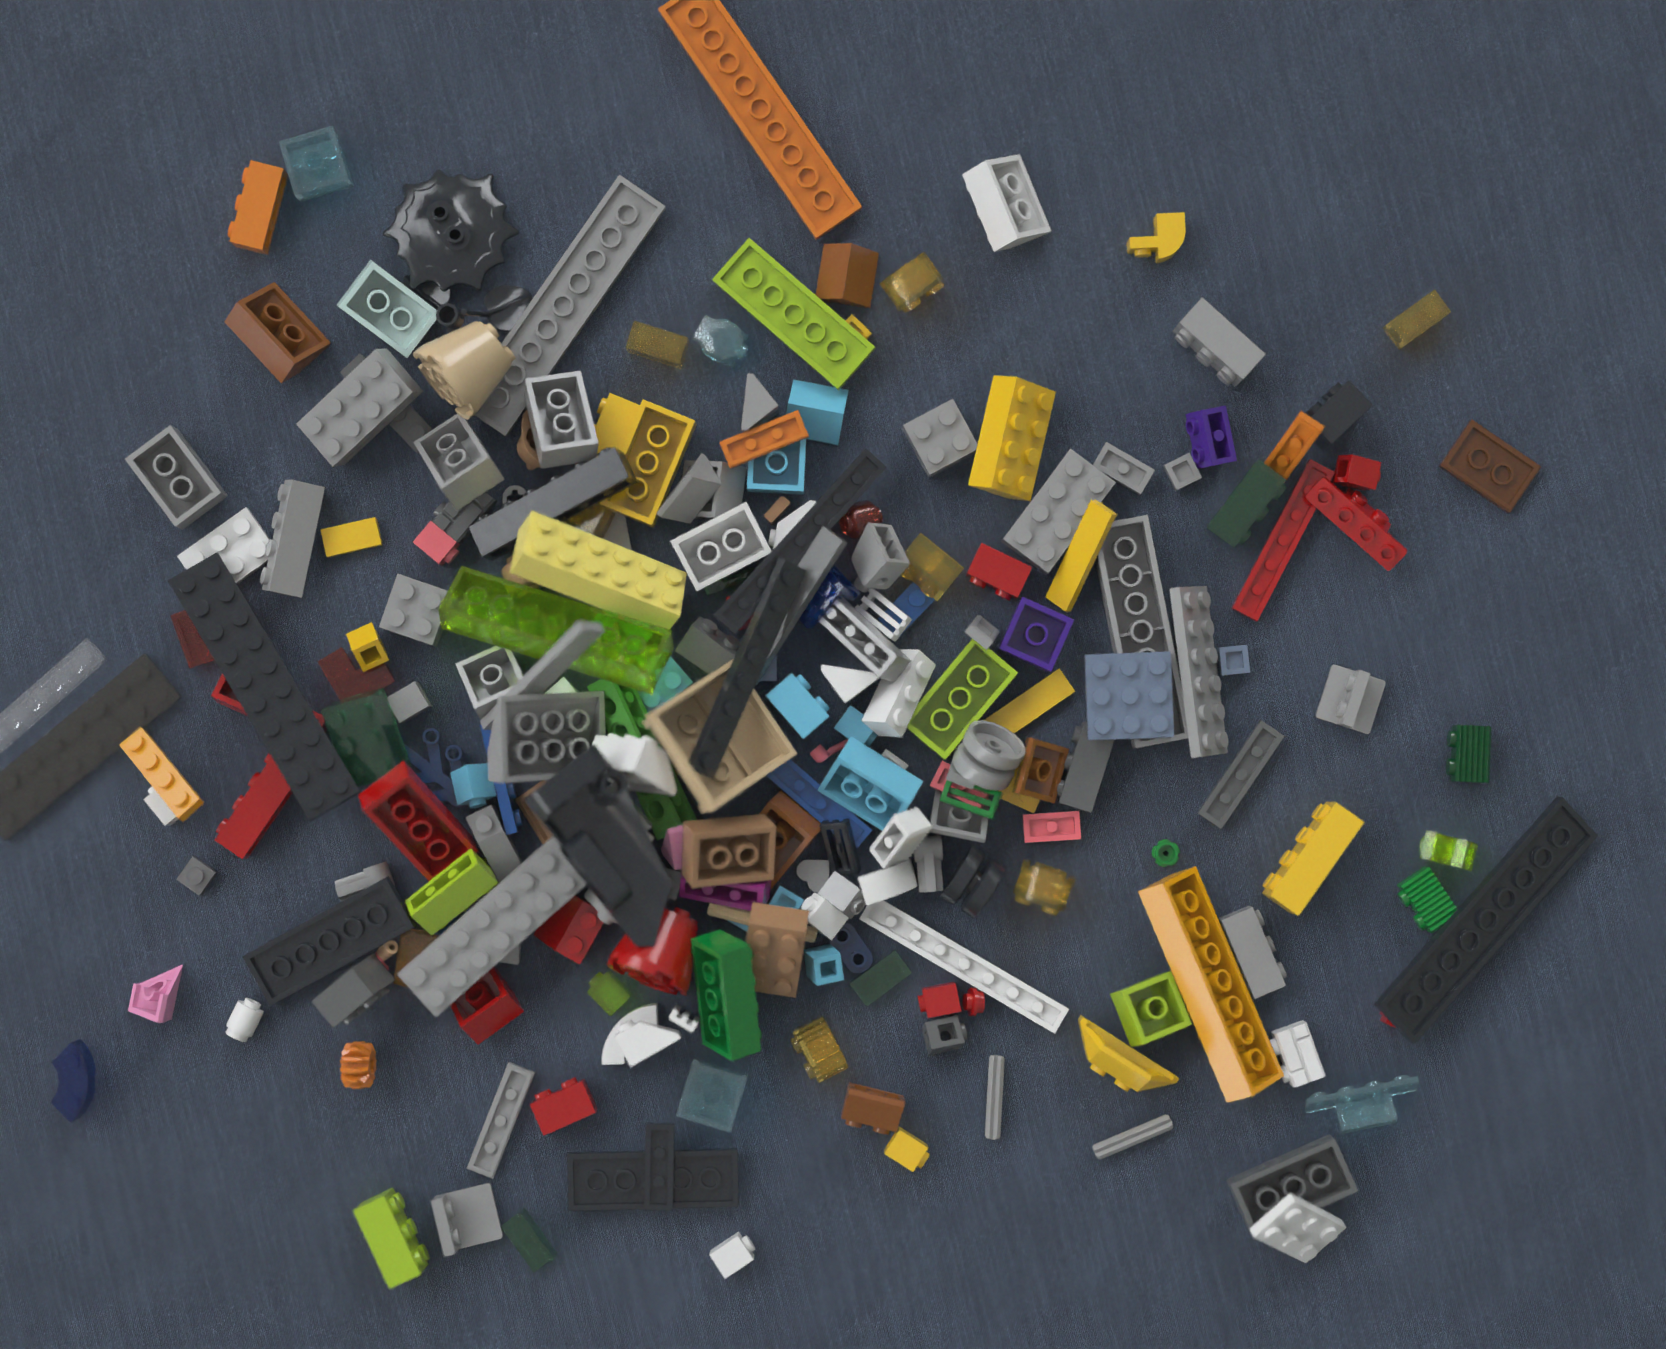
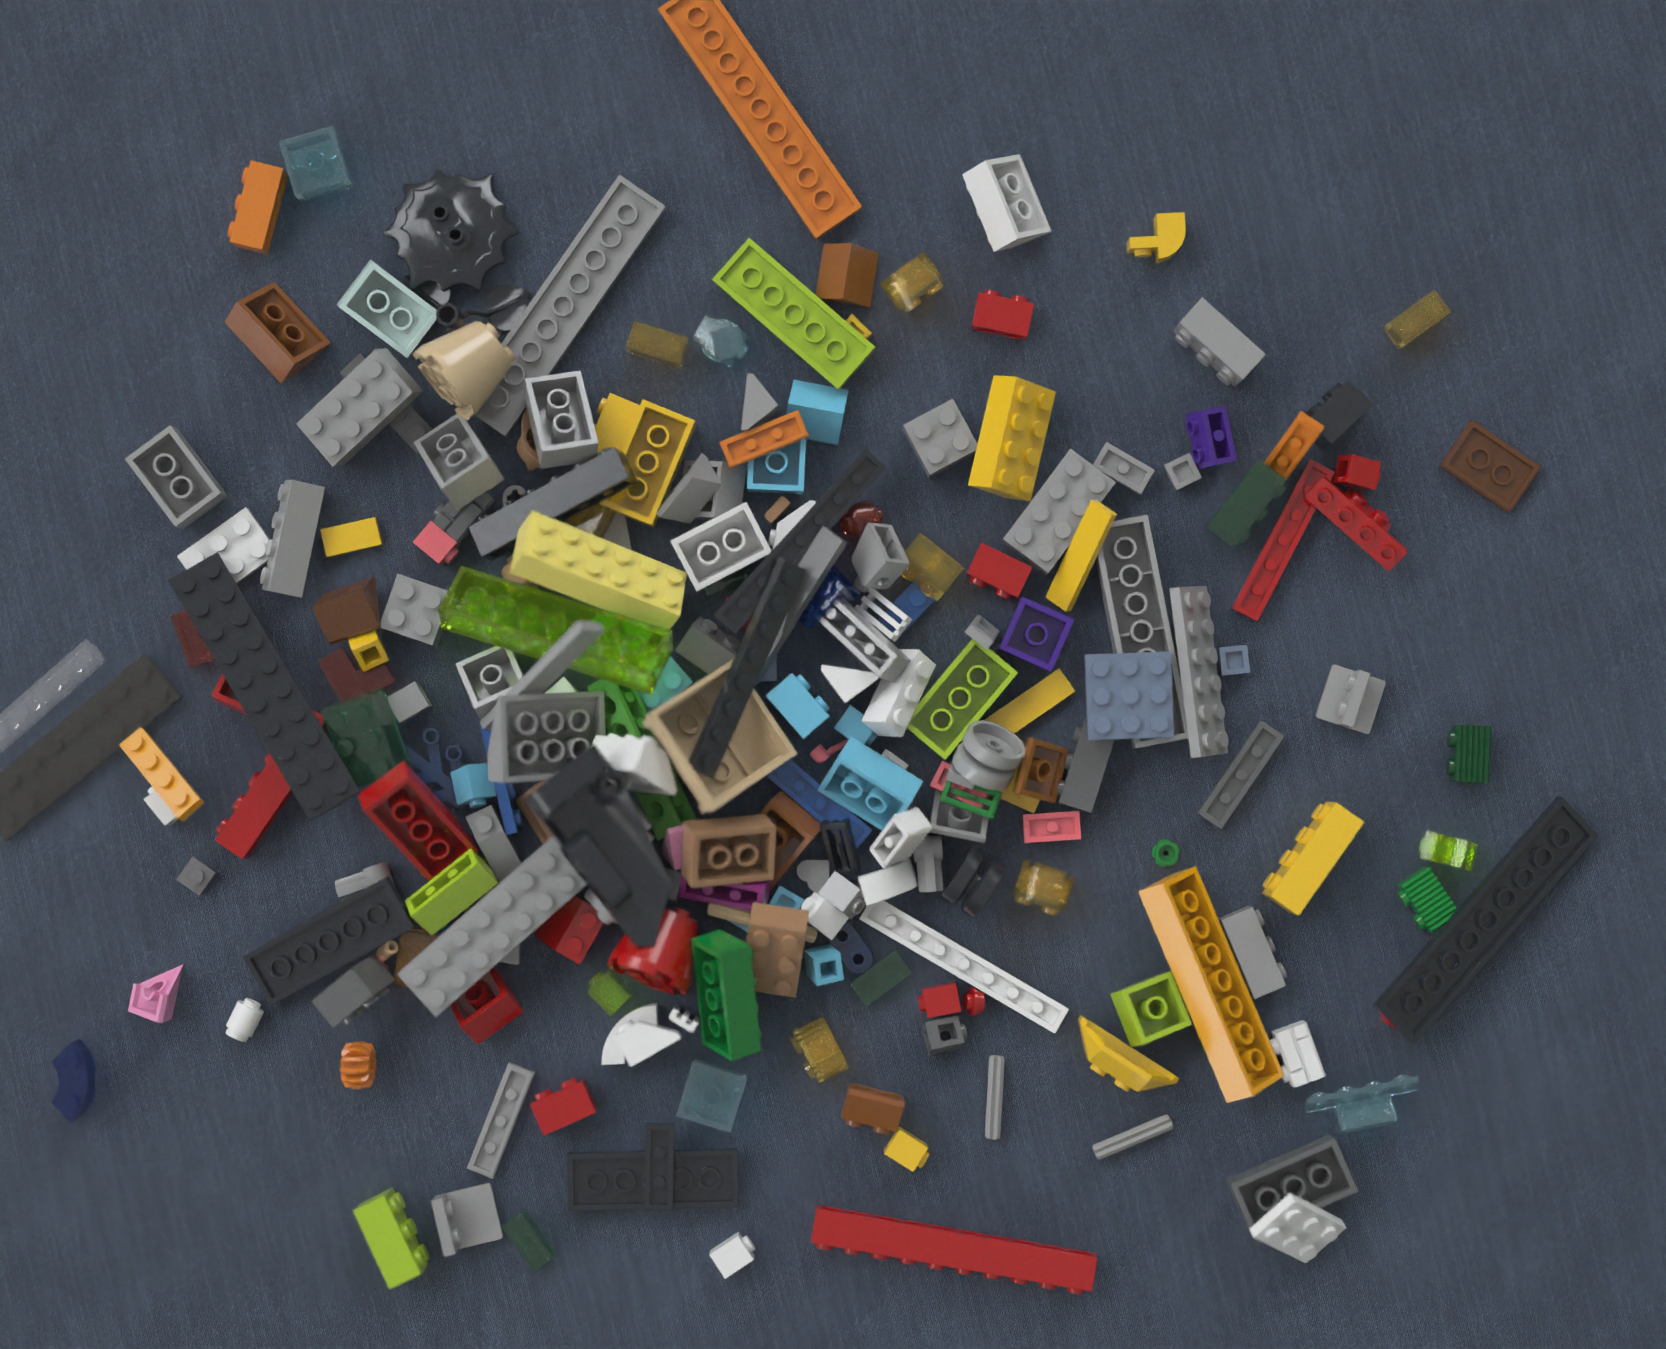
none -> reddish brown slope [312,577,381,645]
none -> red brick [811,1204,1097,1294]
none -> red brick [971,290,1034,341]

